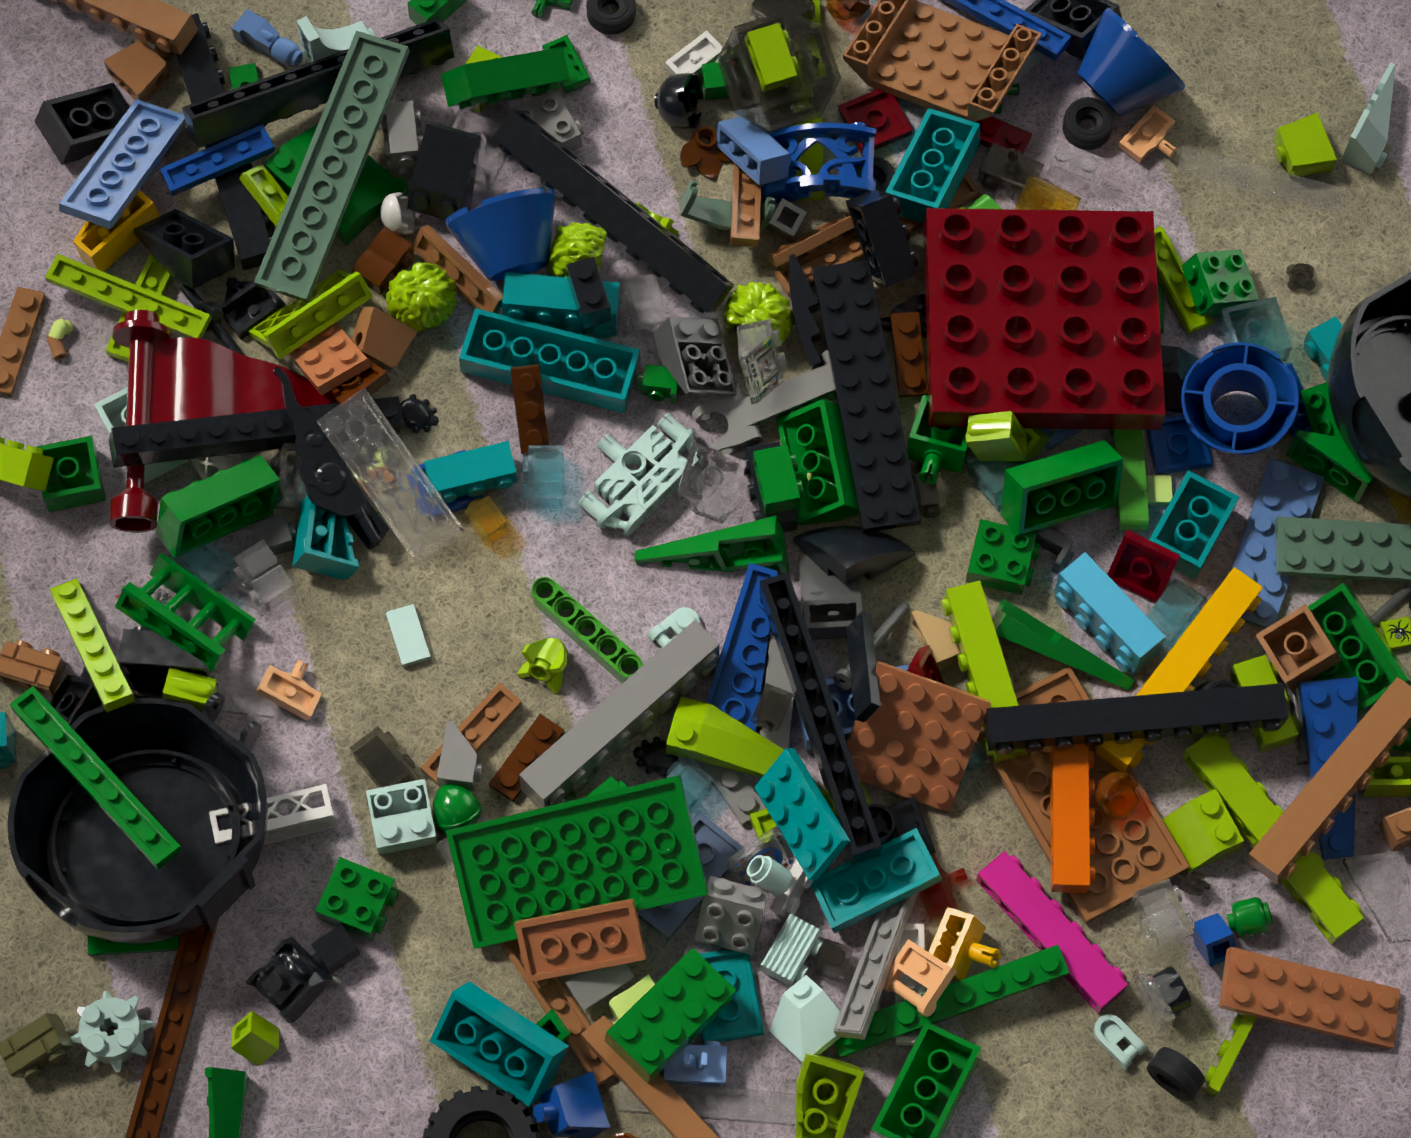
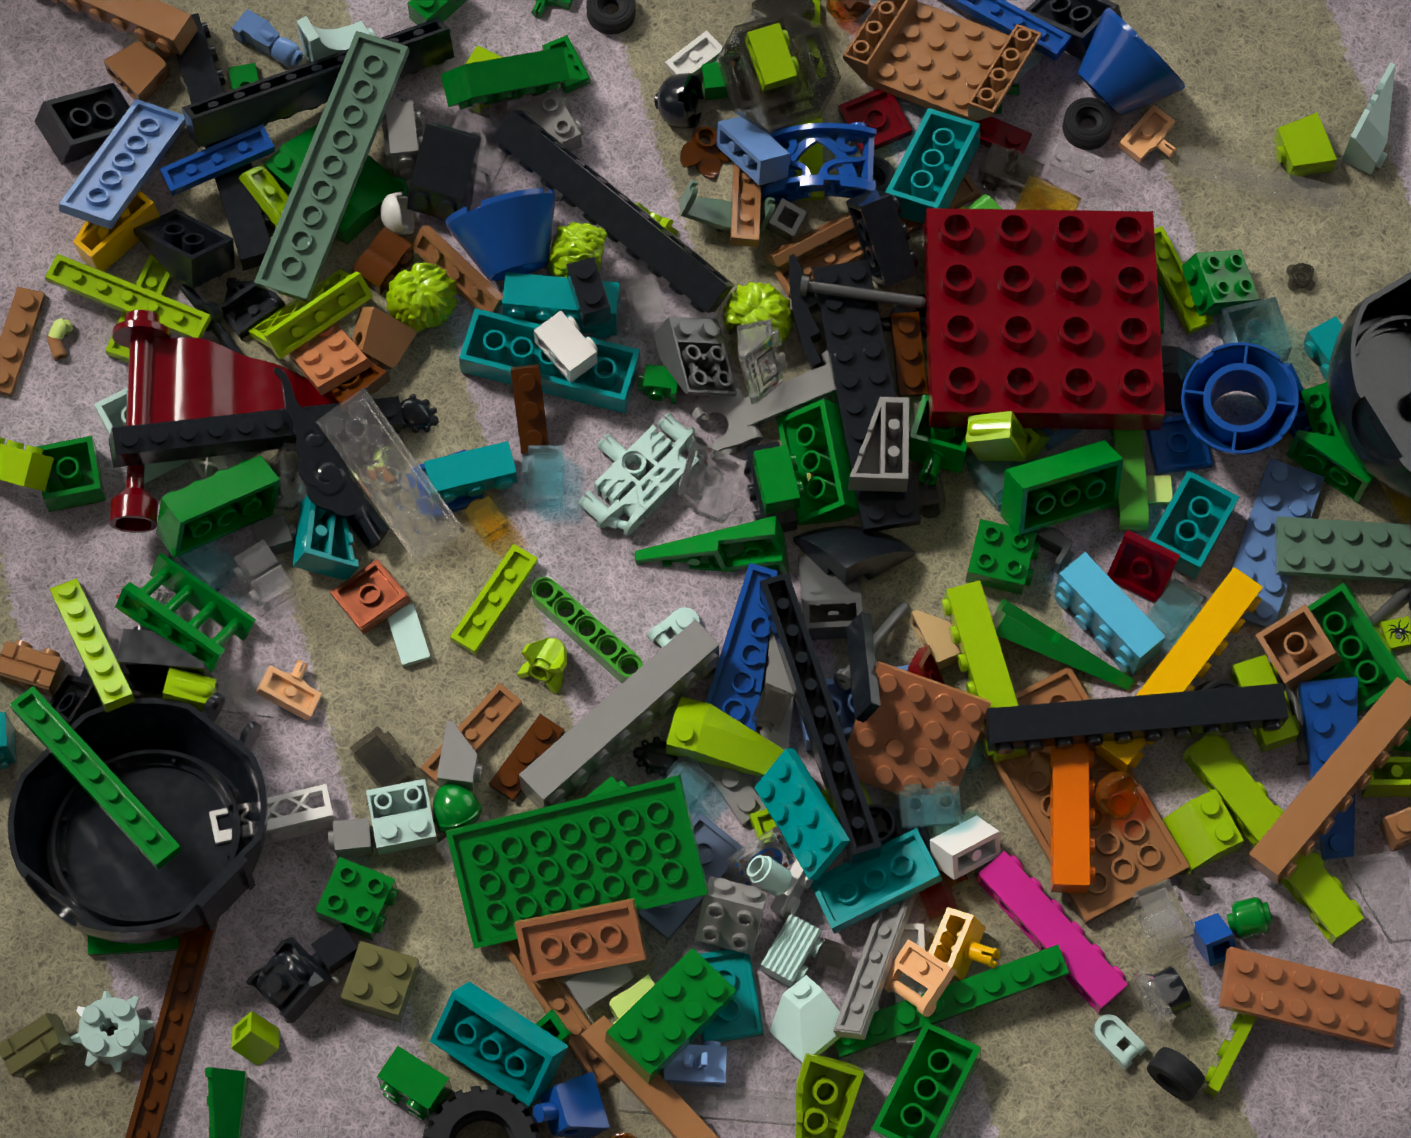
none -> light grey brick [328,818,373,858]
none -> copper plate [330,559,411,635]
none -> olive brick [340,941,420,1023]
none -> green brick [377,1046,453,1121]
none -> lime plate [450,544,538,655]
none -> white brick [534,311,598,383]
none -> dark grey bar [799,276,926,308]
none -> light grey wedge [848,397,909,492]
none -> clear light blue brick [898,781,963,829]
none -> white brick [930,815,1001,880]

